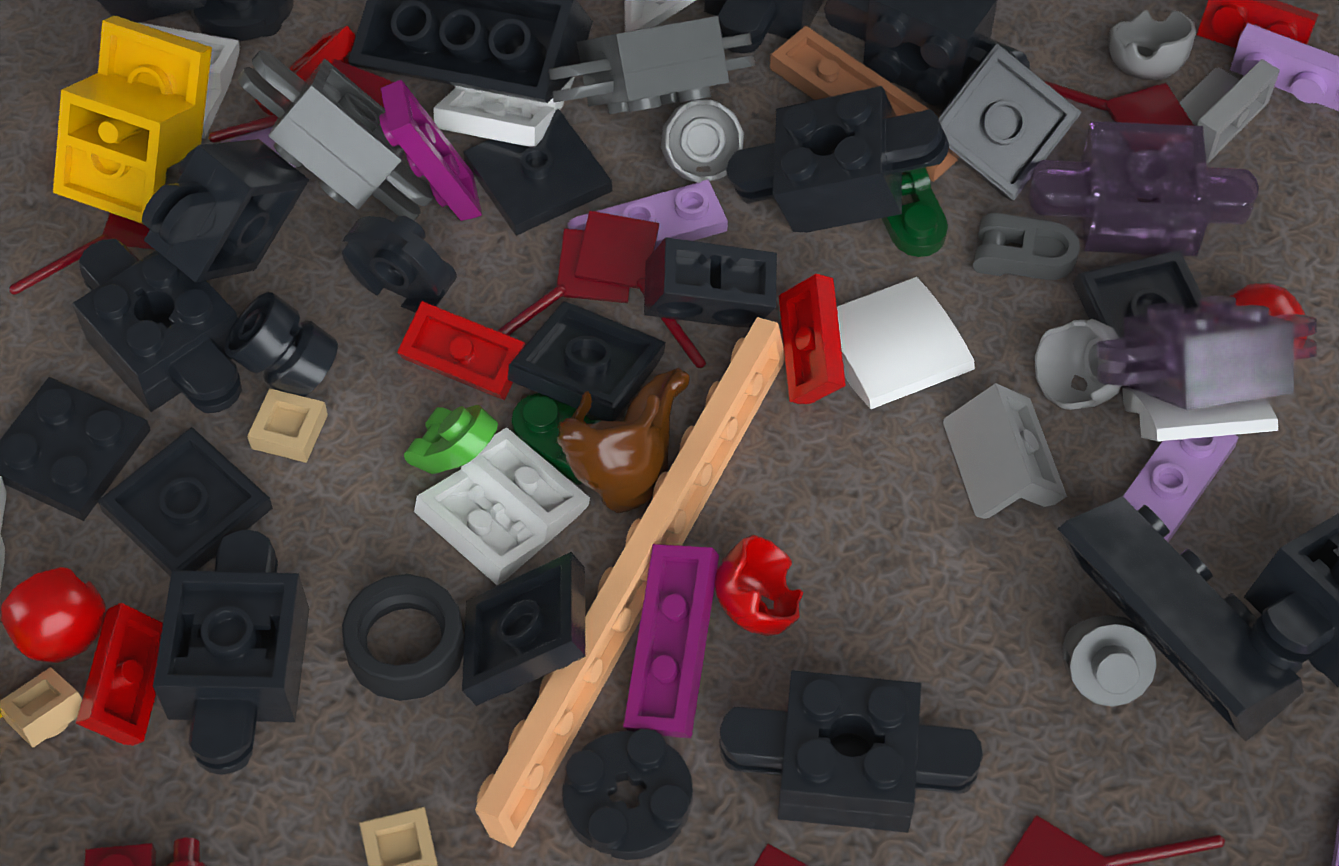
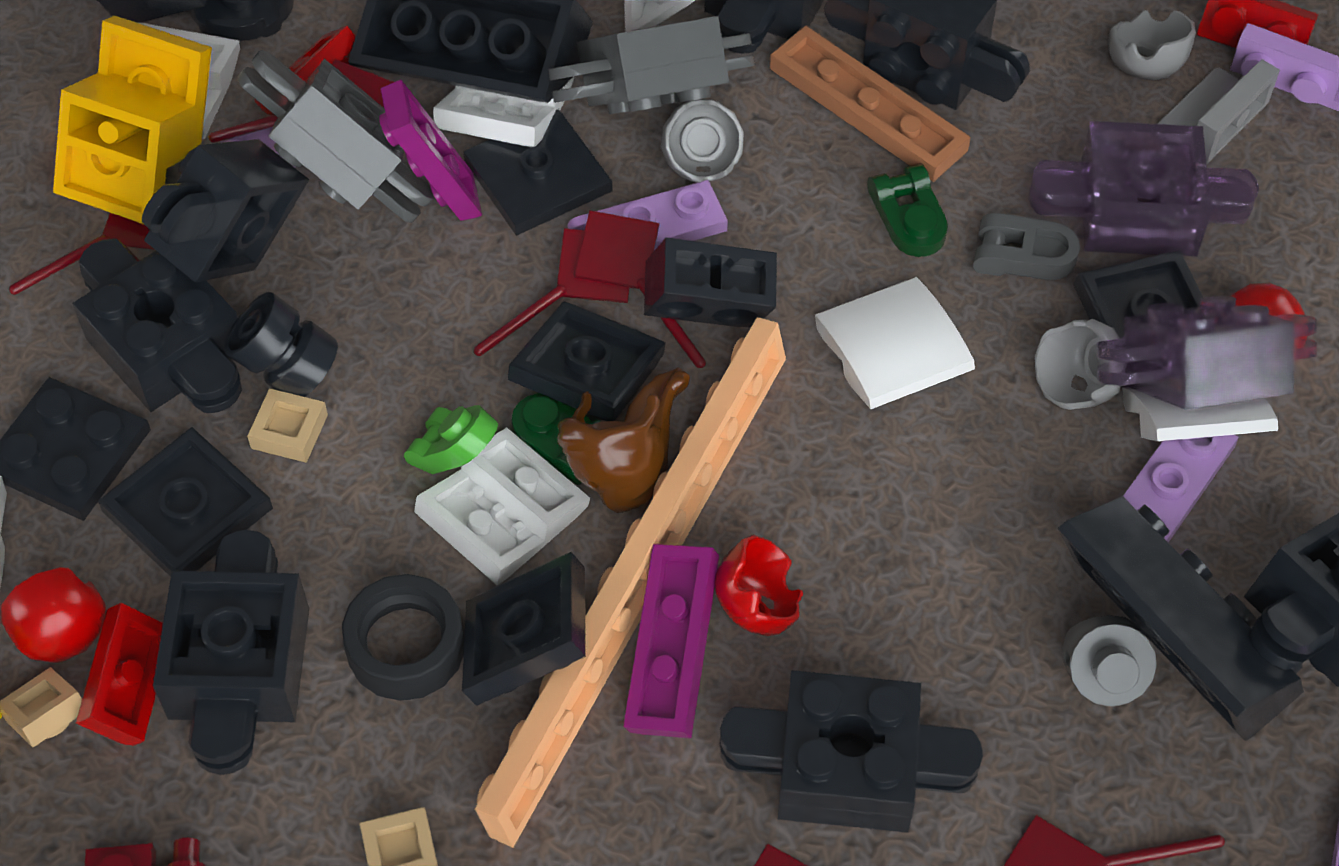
black plate [342,215,457,313] -> none
red plate [397,301,526,401] -> none
black plate [562,729,693,860] -> none
black brick [726,86,950,233] -> none
red plate [778,274,846,404] -> none
plate [938,43,1082,201] -> none
light grey panel [943,383,1067,519] -> none
dark red piece [1041,79,1196,153] -> none

